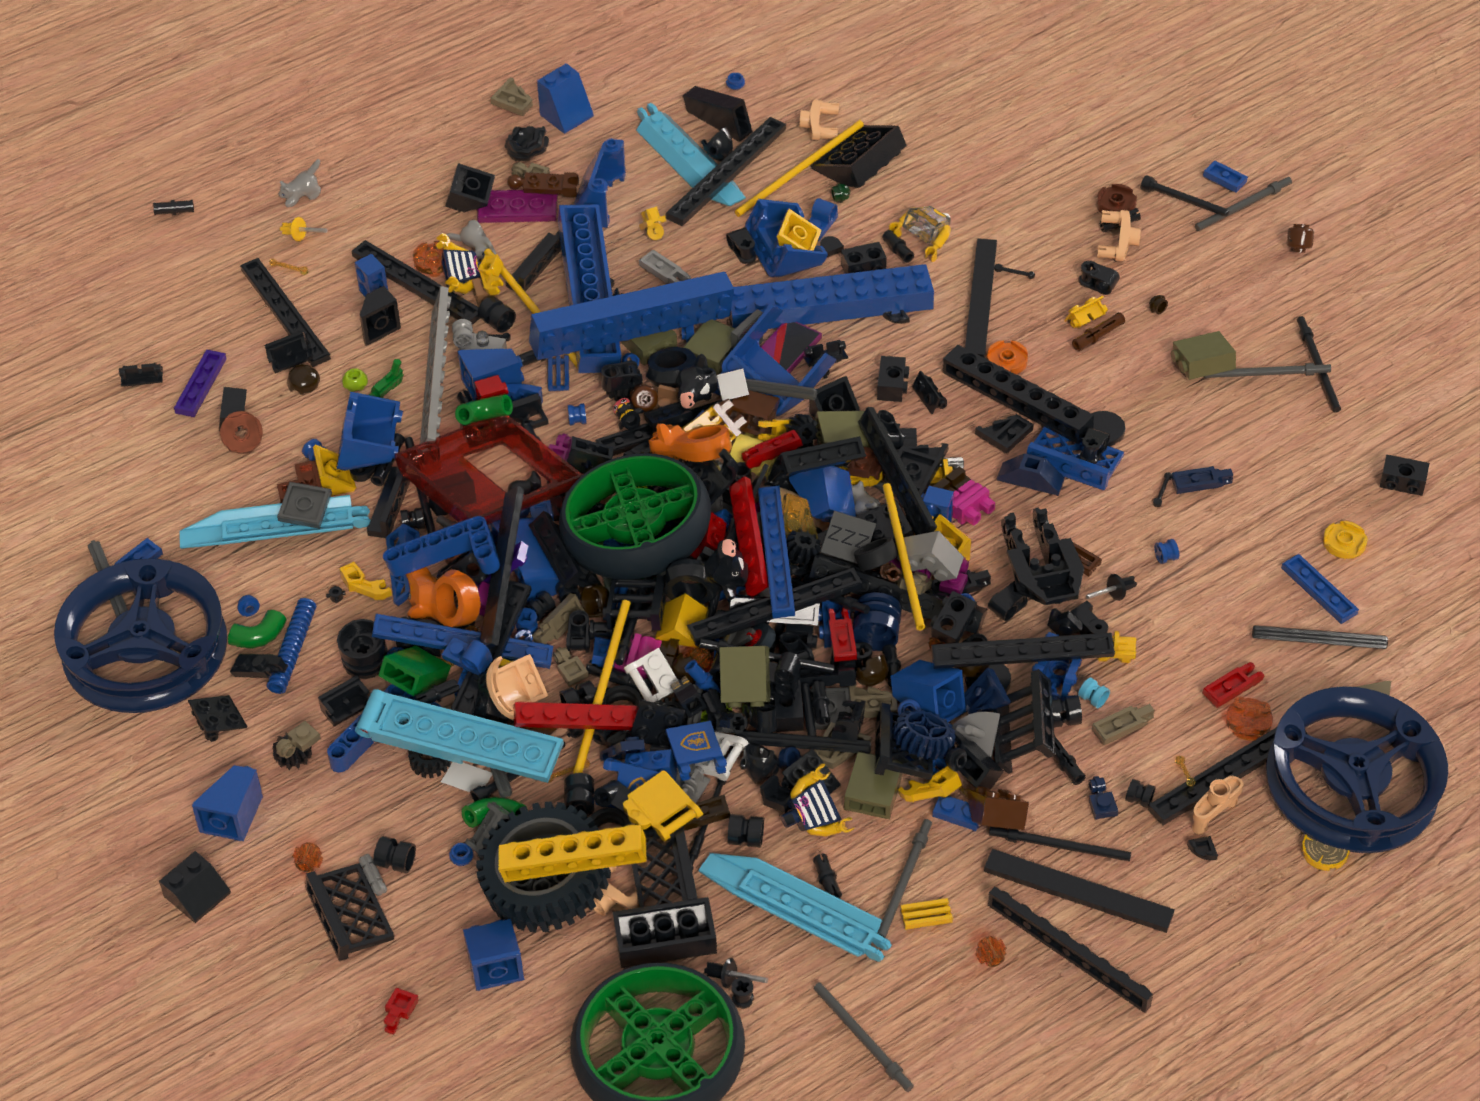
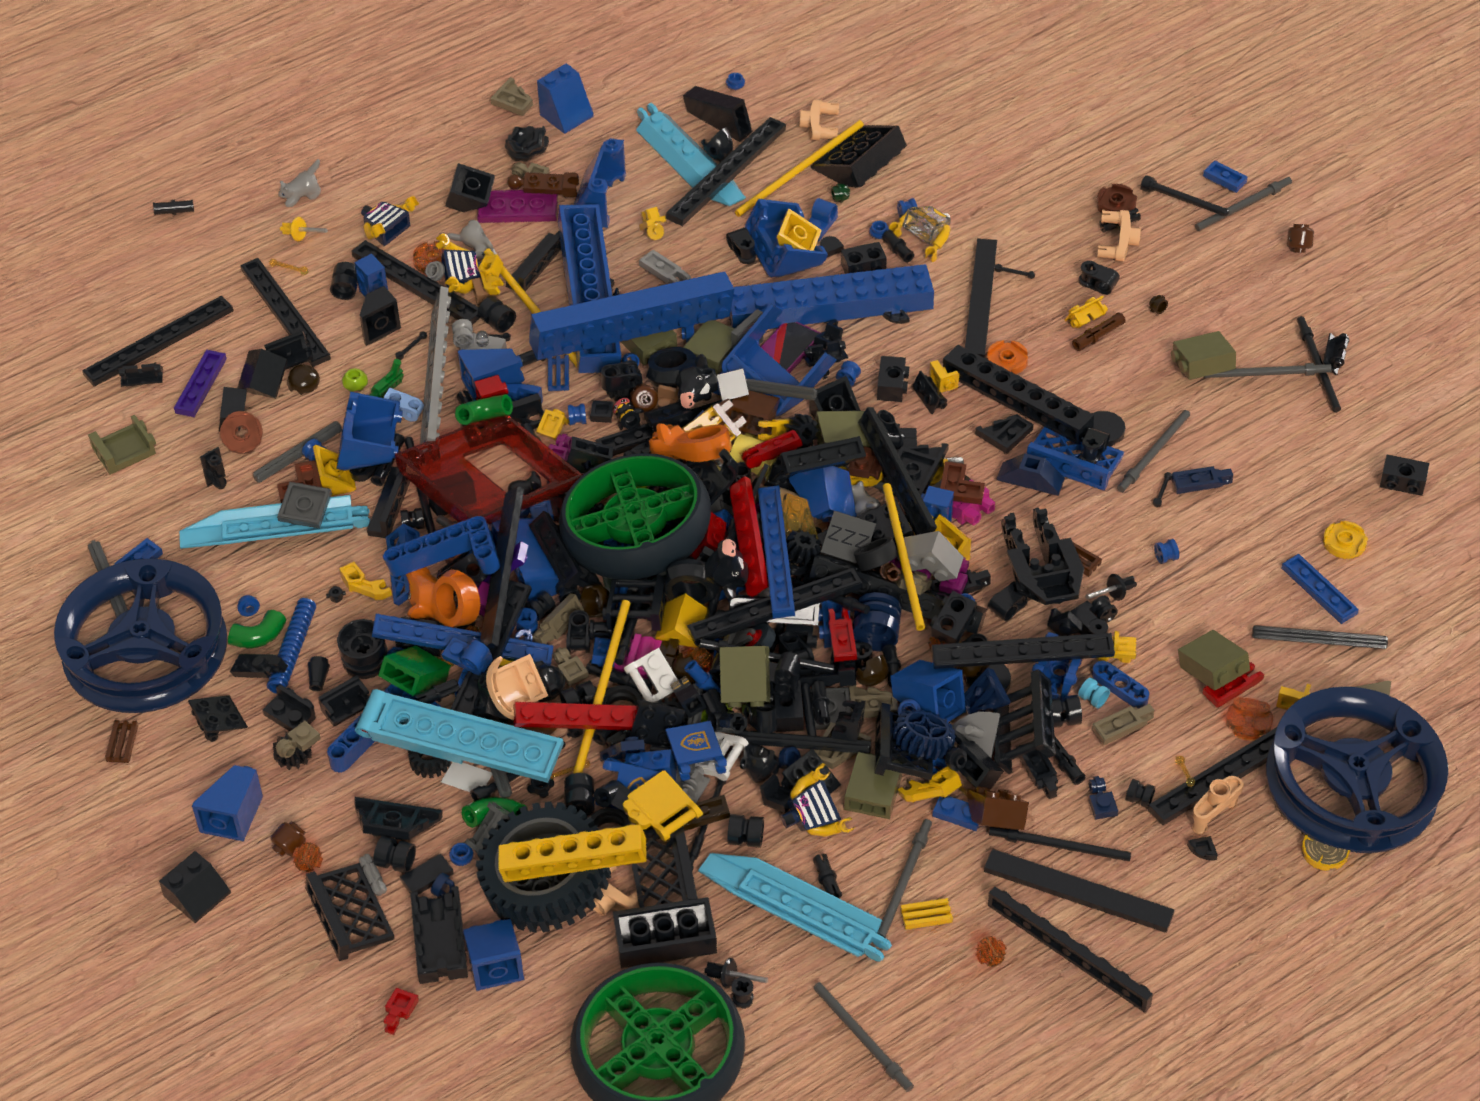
none -> black tile [82,295,233,387]
none -> olive panel [88,415,156,475]
none -> reddish brown tile [105,720,138,763]
none -> black hinge [200,447,227,489]
none -> black slope [237,349,288,399]
none -> dark grey axle [252,421,342,483]
none -> black bracket [263,684,316,731]
none -> reddish brown head [270,821,306,857]
none -> black cone [307,656,330,691]
none -> black wheel [330,262,358,300]
none -> black wing [354,797,443,840]
none -> torso [361,196,419,246]
none -> light blue leg [384,388,424,422]
none -> black hinge [395,331,427,360]
none -> black tile [400,854,454,894]
none -> black piece [410,886,468,984]
none -> light grey plate [425,261,445,281]
none -> dark blue tile [430,873,455,897]
none -> black plate [527,779,554,798]
none -> black helmet [535,661,565,702]
none -> yellow bracket [536,409,569,440]
none -> black plate [590,401,614,423]
none -> black slope [813,319,843,349]
none -> blue wheel [836,361,861,386]
none -> blue plate [869,221,889,239]
none -> blue wheel [897,198,918,218]
none -> yellow bracket [929,360,959,393]
none -> copper plate [940,461,985,505]
none -> black hinge [1016,741,1058,799]
none -> black wheel [1091,596,1118,623]
none -> blue beam [1092,661,1149,708]
none -> dark grey bar [1117,410,1190,493]
none -> olive brick [1178,630,1250,691]
none -> yellow bracket [1276,684,1311,710]
none -> black hinge [1323,333,1350,375]

